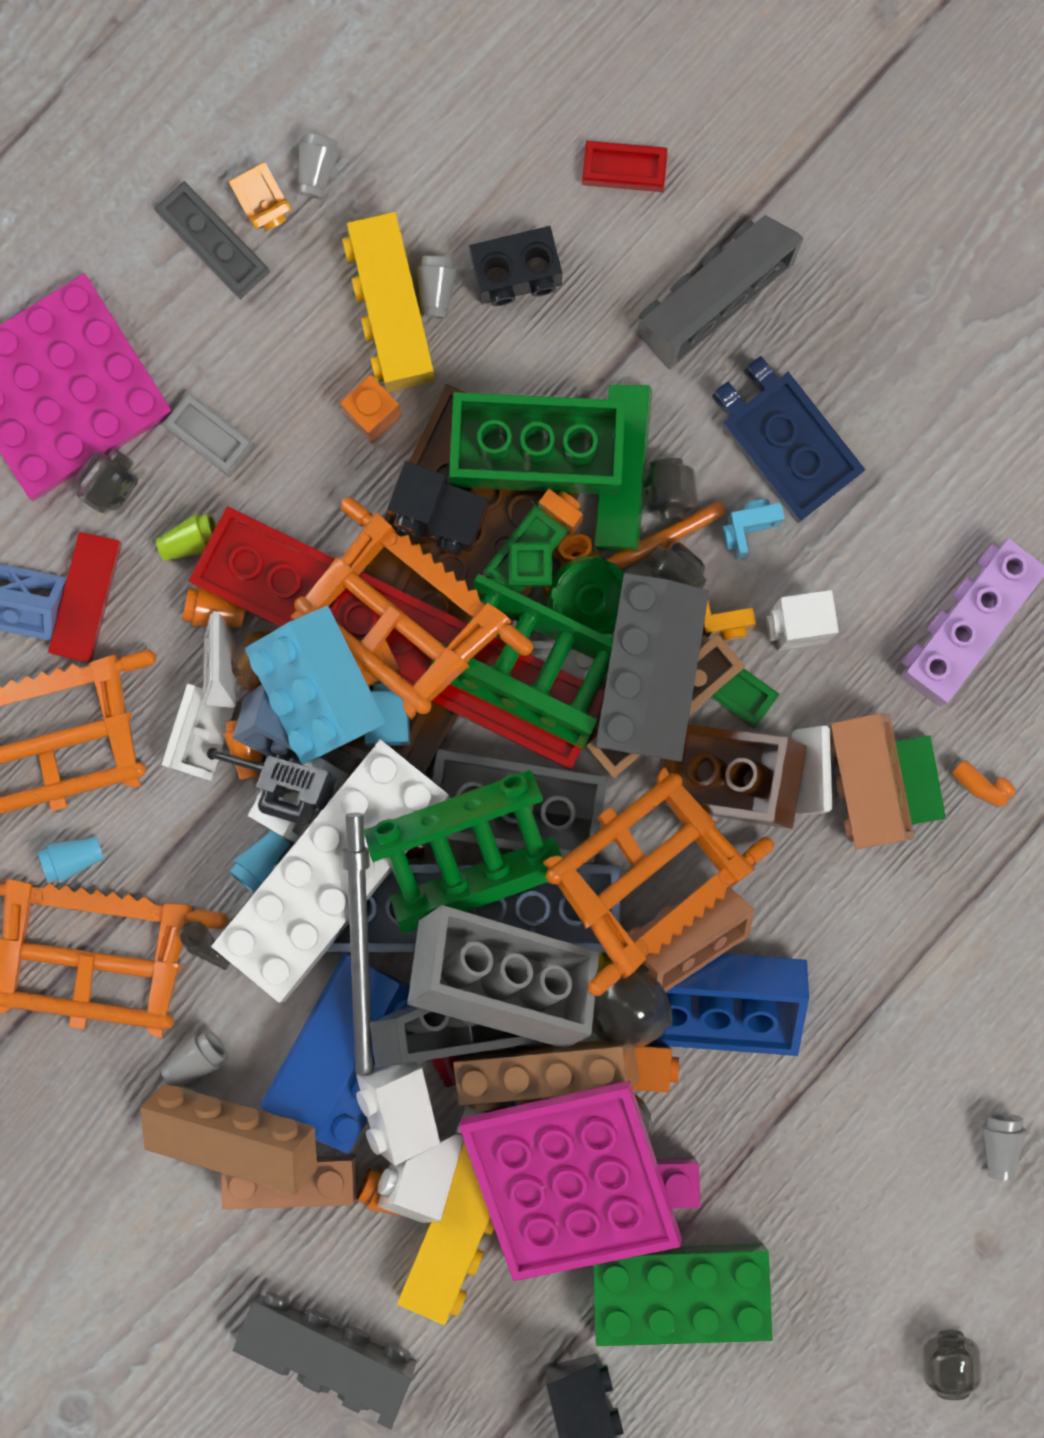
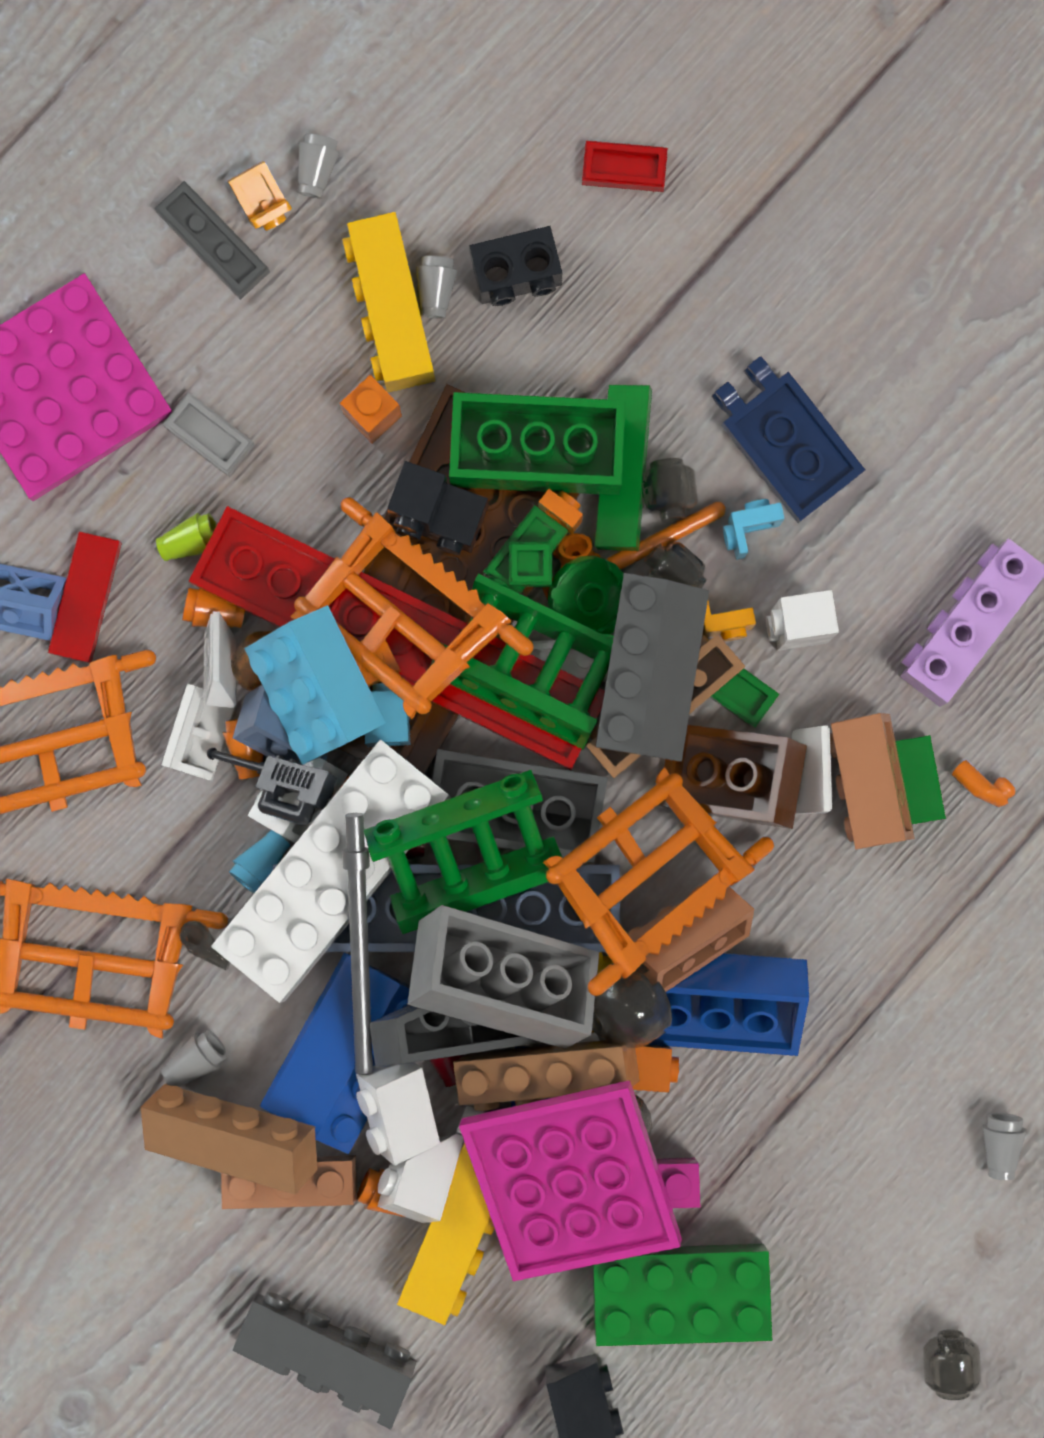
medium azure cone [37,836,104,884] -> none
clear smoke head [74,449,138,514] -> none
dark grey slope [637,215,803,370] -> none

